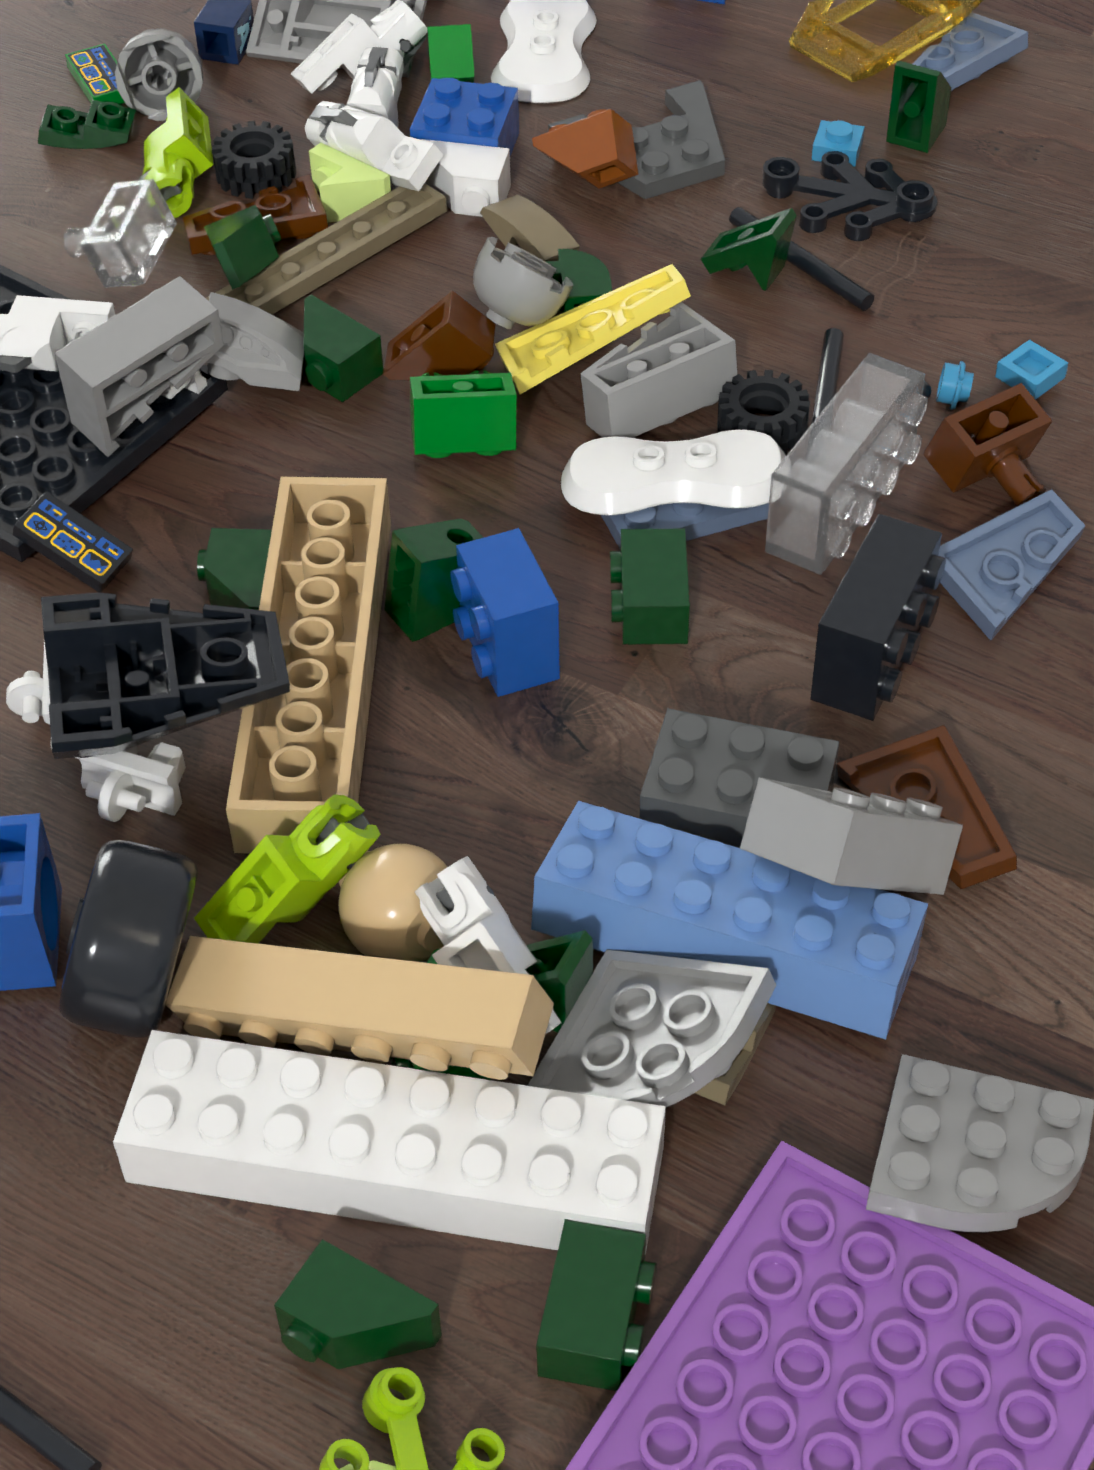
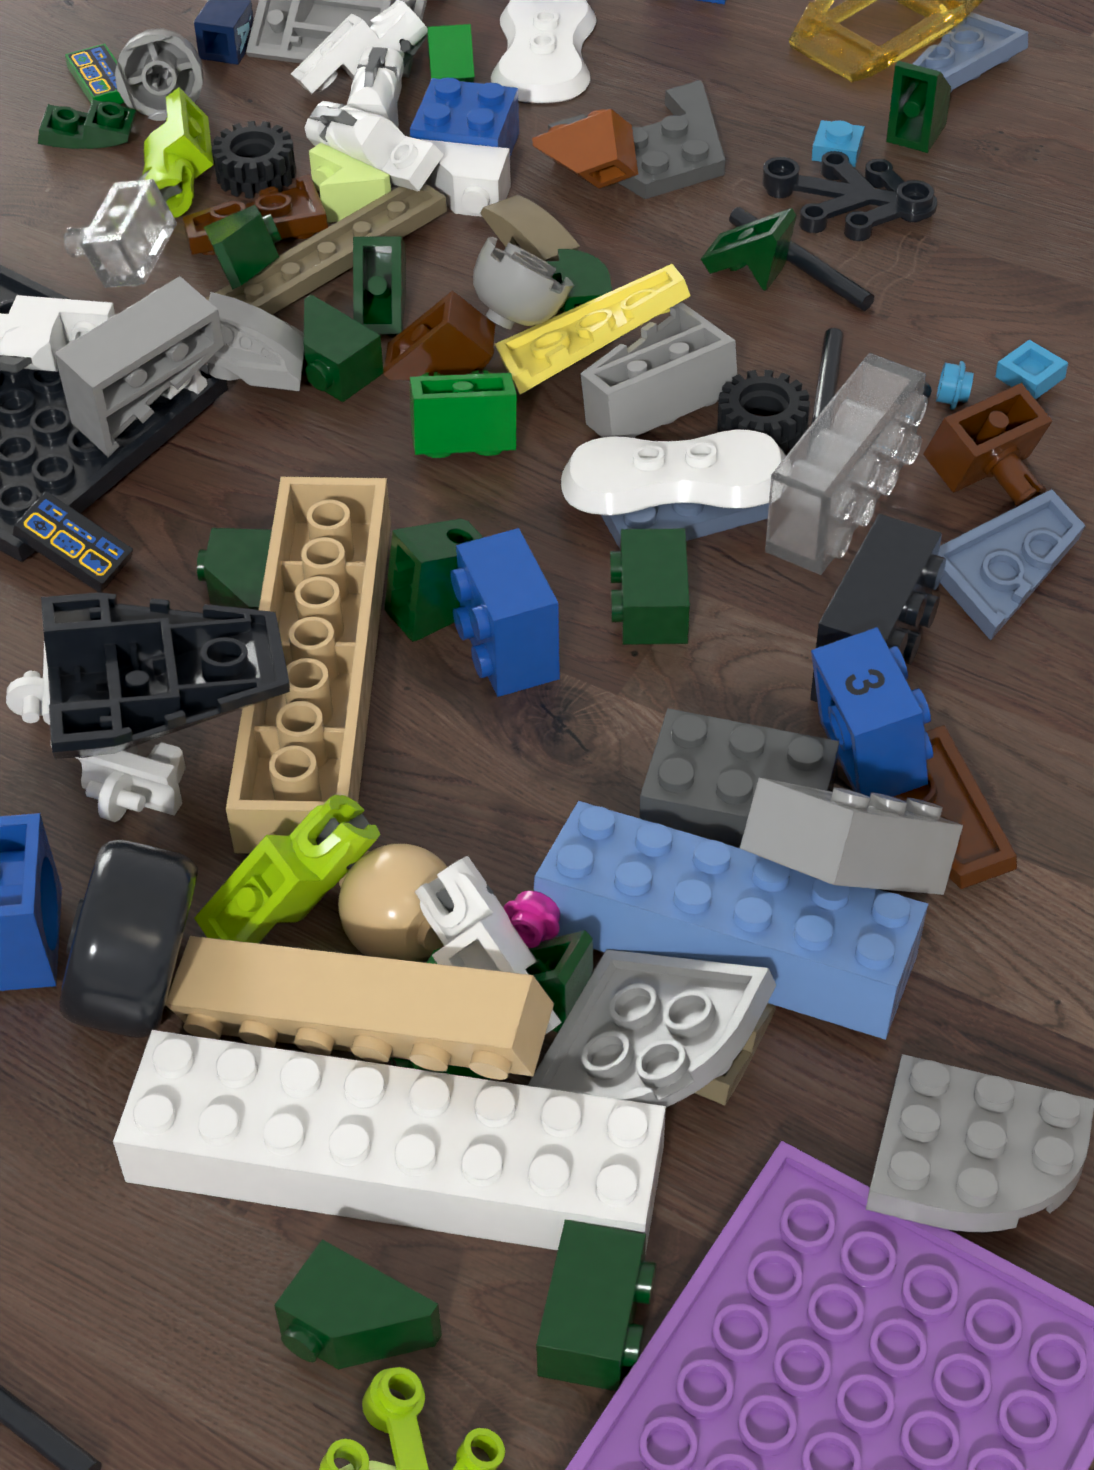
none -> dark green slope [353,236,406,335]
none -> dark pink plate [503,891,560,948]
none -> blue brick [811,627,933,797]

